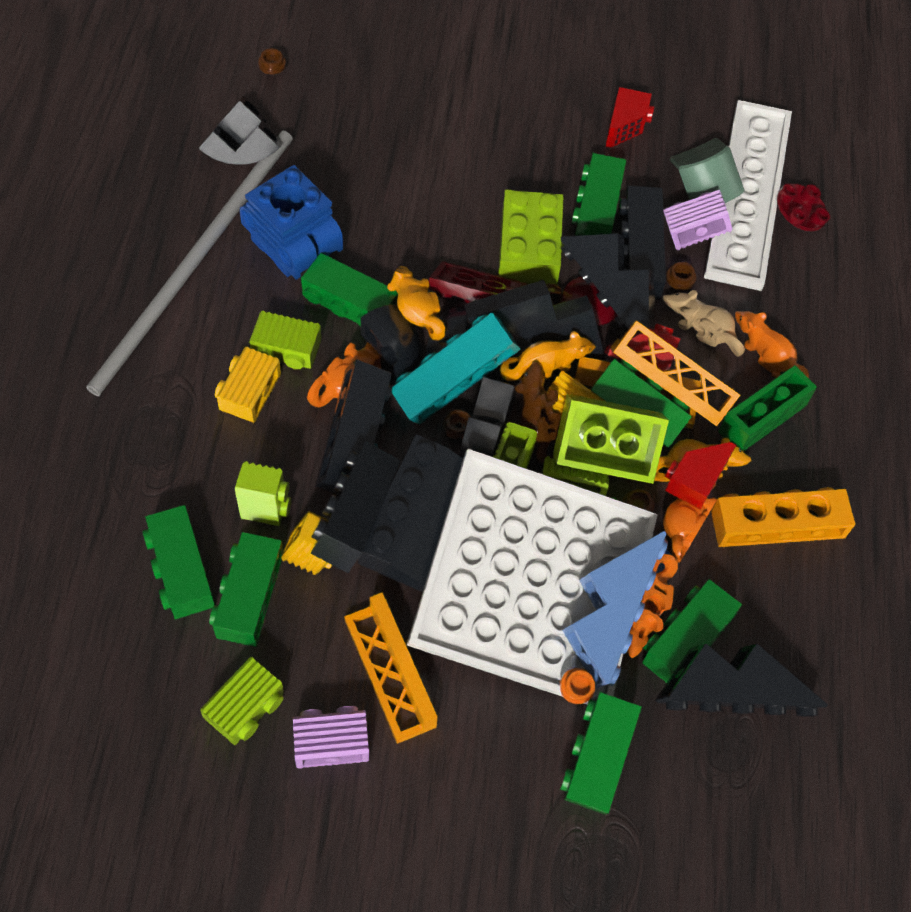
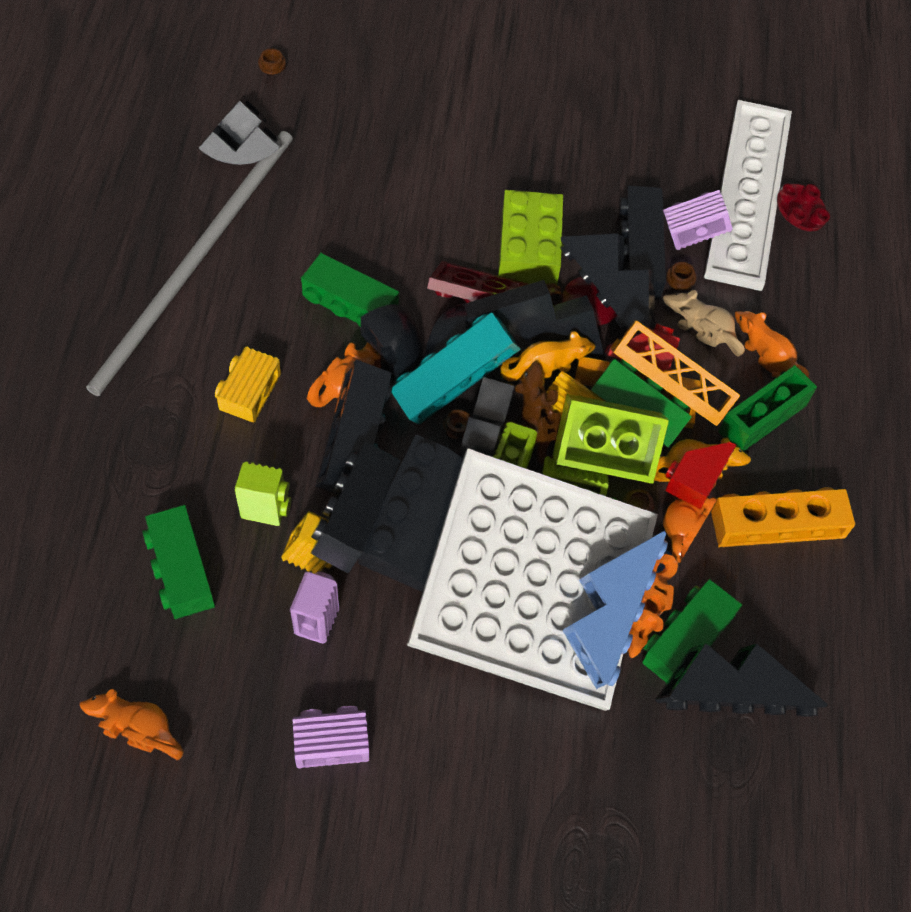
lime brick [200,657,284,745] -> none
green brick [209,532,284,647] -> none
blue piece [240,165,343,280] -> none
lime brick [249,310,322,369] -> none
light orange fence [344,592,438,744] -> none
light orange animal [387,266,445,341] -> none
orange plate [560,668,595,704] -> none
green brick [560,692,642,815] -> none
green brick [571,153,626,236] -> none
red slope [605,87,655,148] -> none
sand green piece [669,138,745,203] -> none
none -> orange animal [80,689,184,760]
none -> lavender brick [290,572,339,644]

